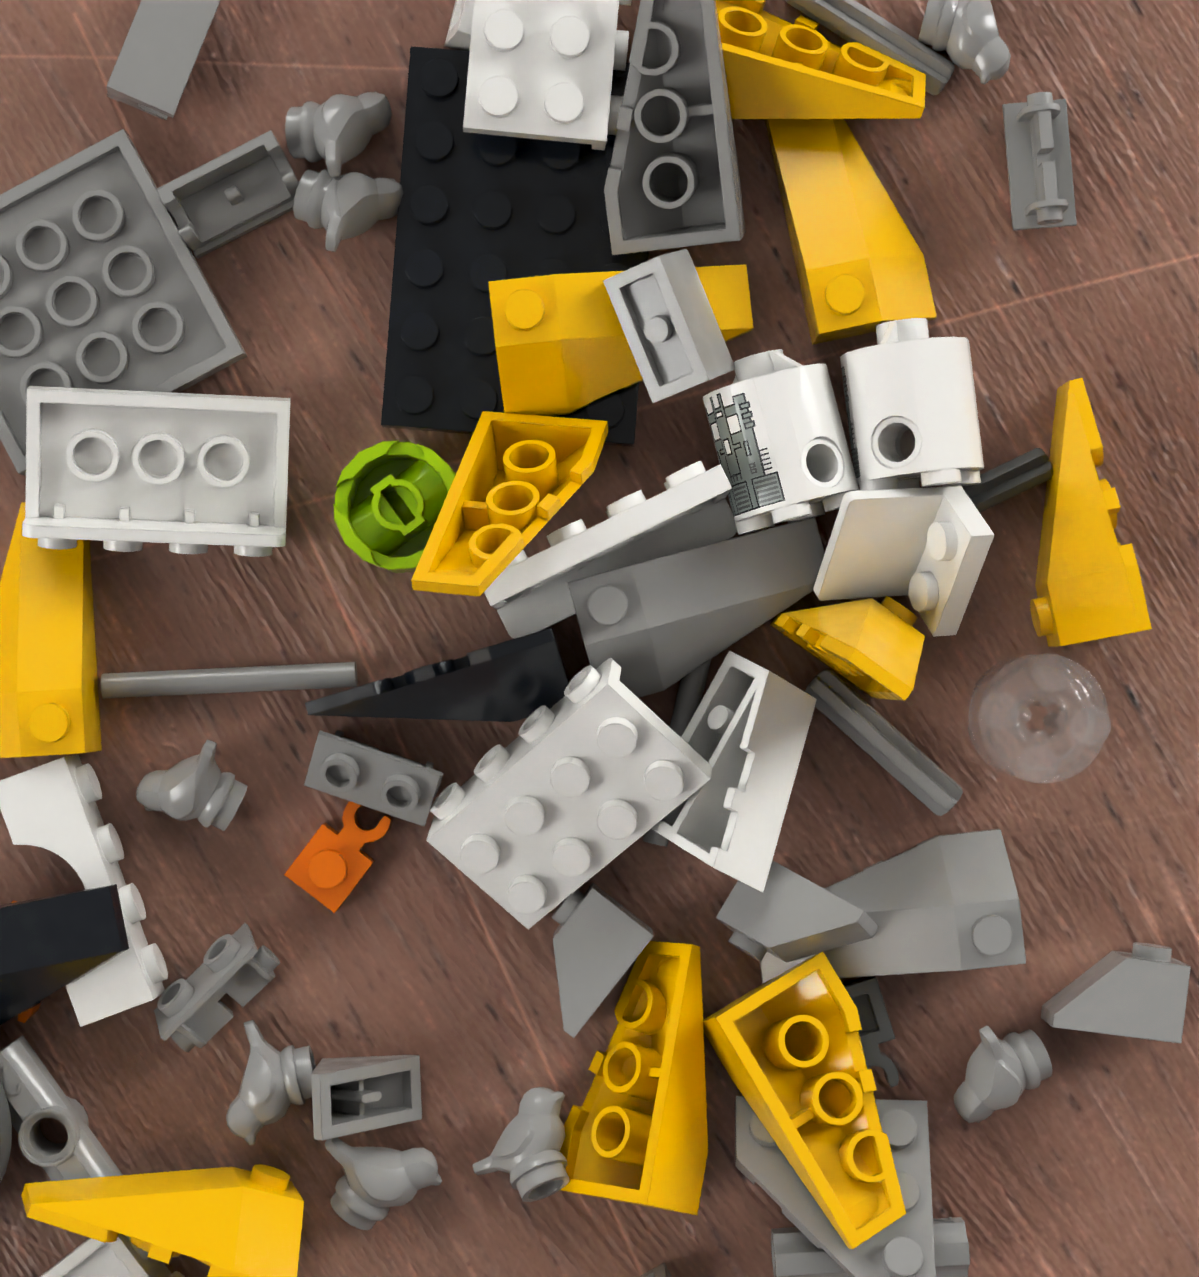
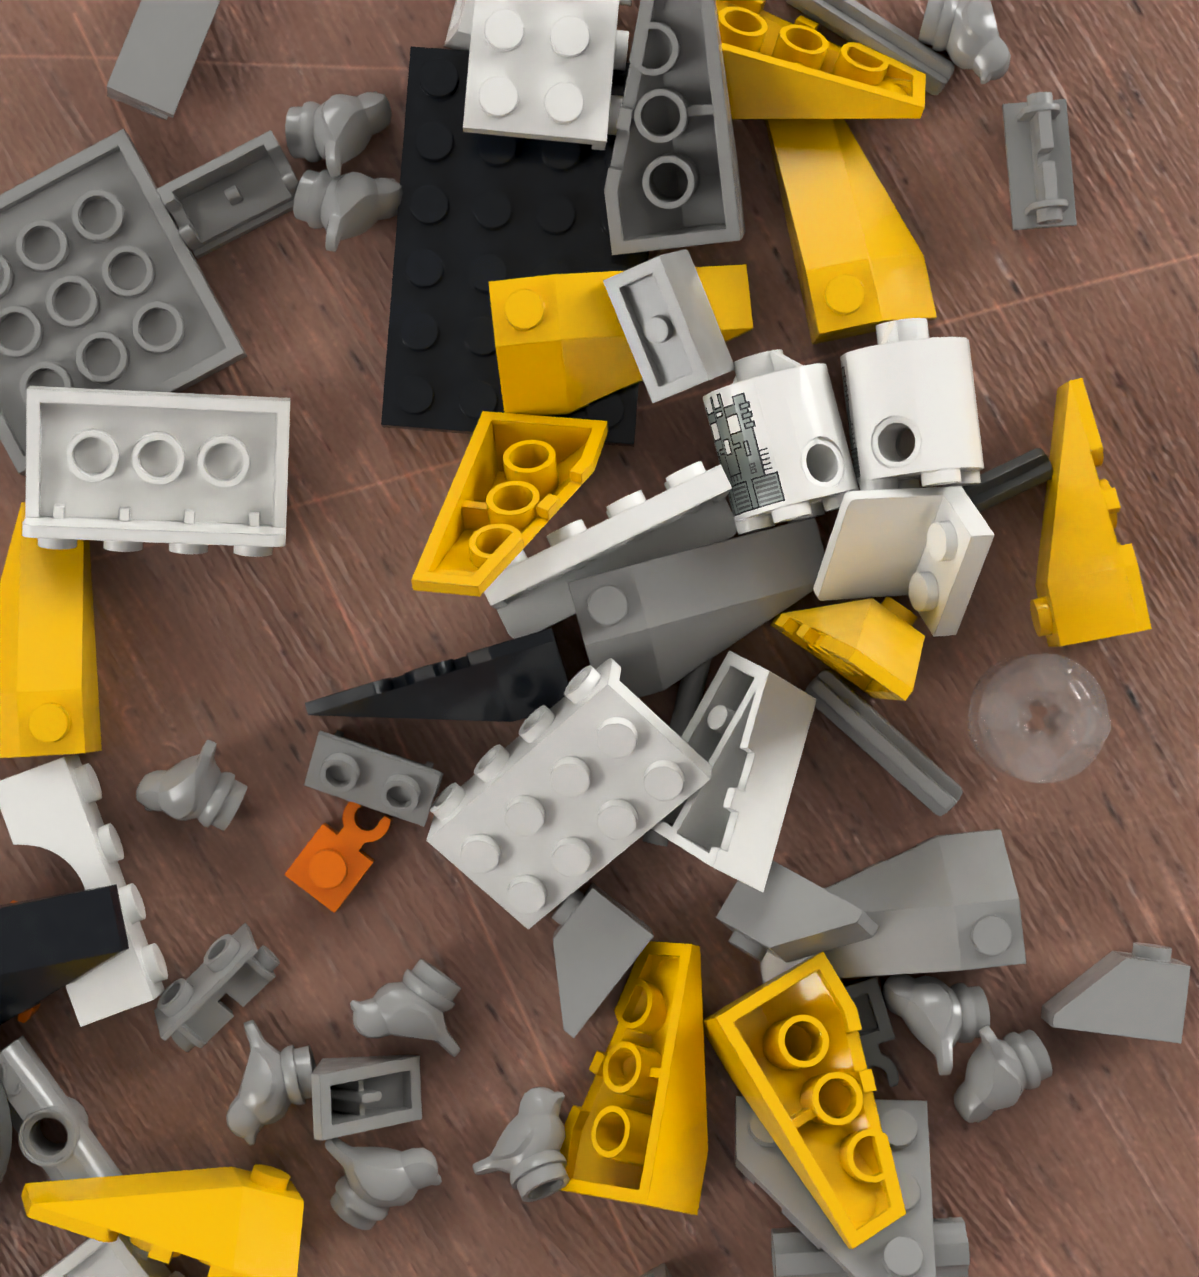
light grey bar [101,662,358,699] -> none
lime brick [333,441,456,573] -> none
none -> light grey animal [350,958,461,1057]
none -> light grey animal [881,974,990,1075]

